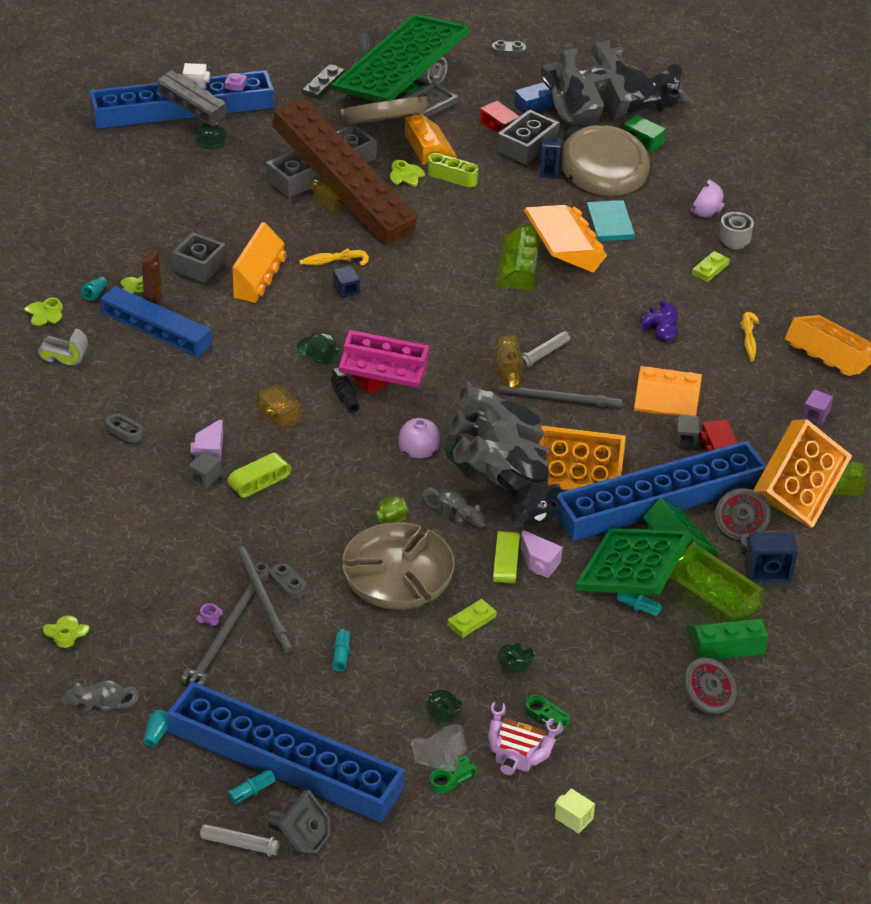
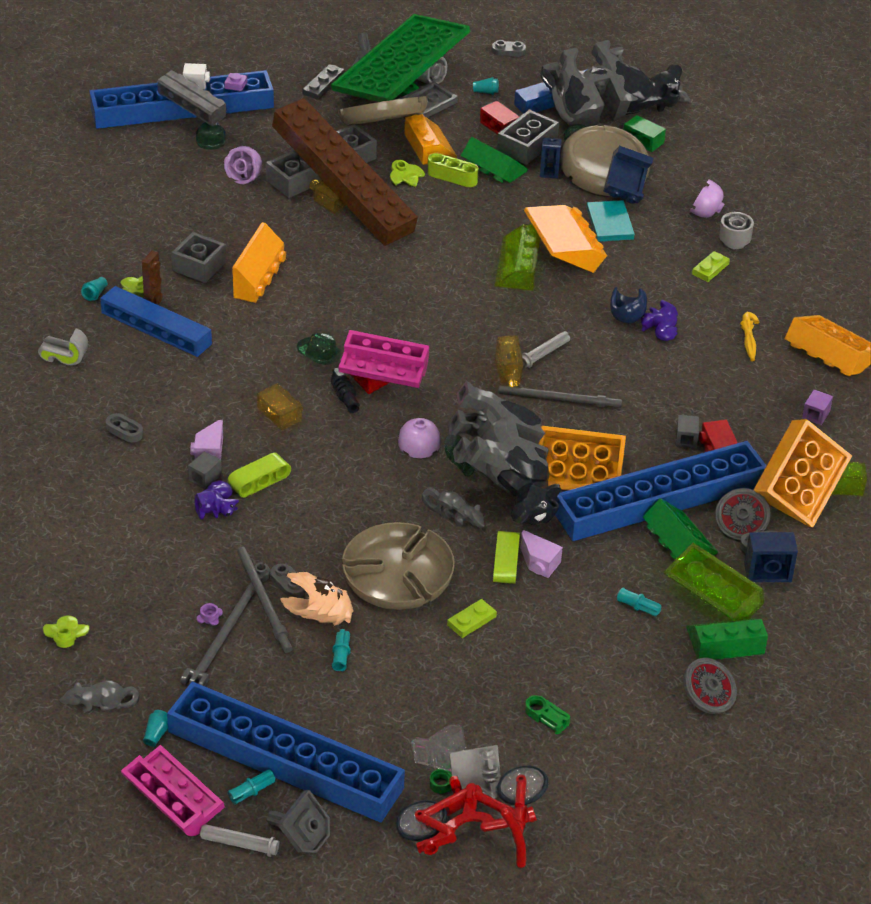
lime plate [25,298,63,326] -> none
yellow piece [299,248,369,267] -> none
dark blue brick [333,266,360,298] -> none
clear neon green head [375,495,409,523] -> none
clear green hair [426,689,462,723] -> none
torso [488,702,563,775] -> none
clear green hair [497,643,536,674] -> none
yellowish green brick [555,789,595,834] -> none
green plate [576,528,691,595] -> none
light orange slope [634,366,702,417] -> none
none -> dark pink brick [121,745,225,836]
none -> dark purple animal [194,480,239,520]
none -> lavender cylinder [224,146,262,184]
none -> light nougat head [280,572,353,626]
none -> red piece [396,765,549,868]
none -> light grey hinge [450,745,501,799]
none -> green slope [461,137,528,183]
none -> teal cone [473,77,499,95]
none -> dark blue panel [603,145,653,204]
none -> dark blue piece [610,287,647,324]

